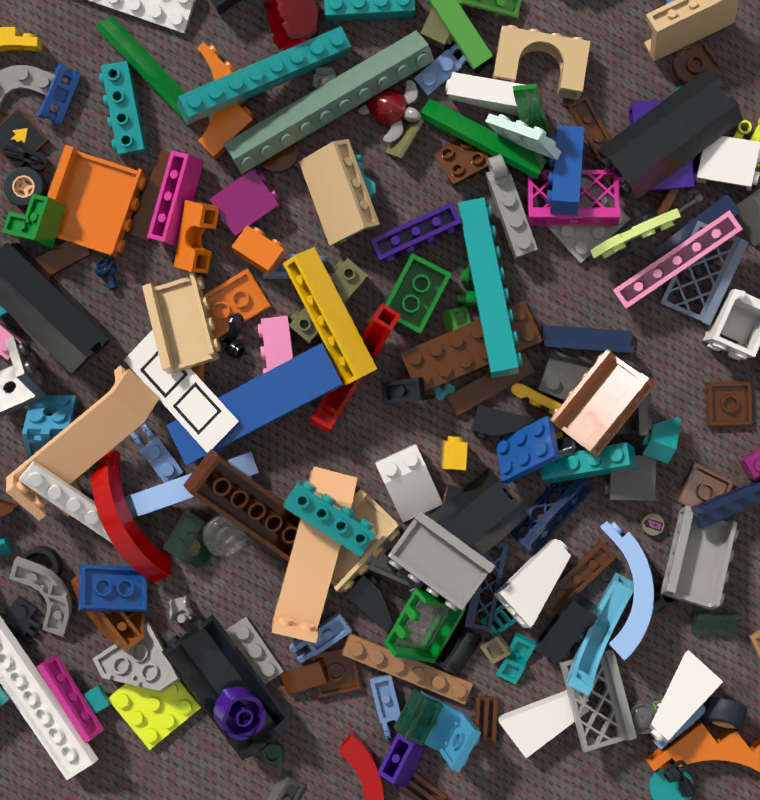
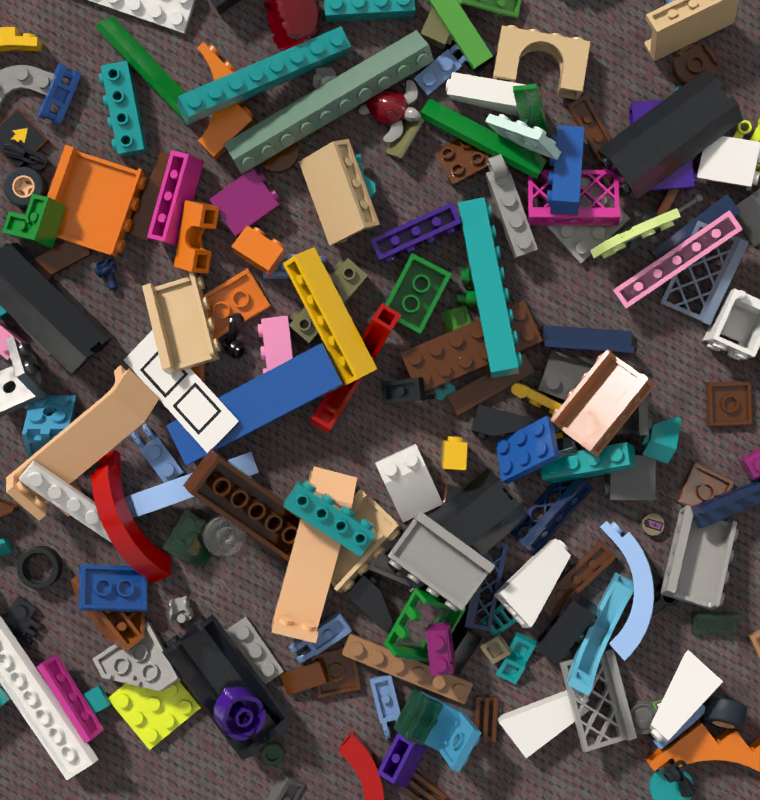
light grey plate [9,556,72,637] -> none
none -> magenta brick [425,622,456,676]

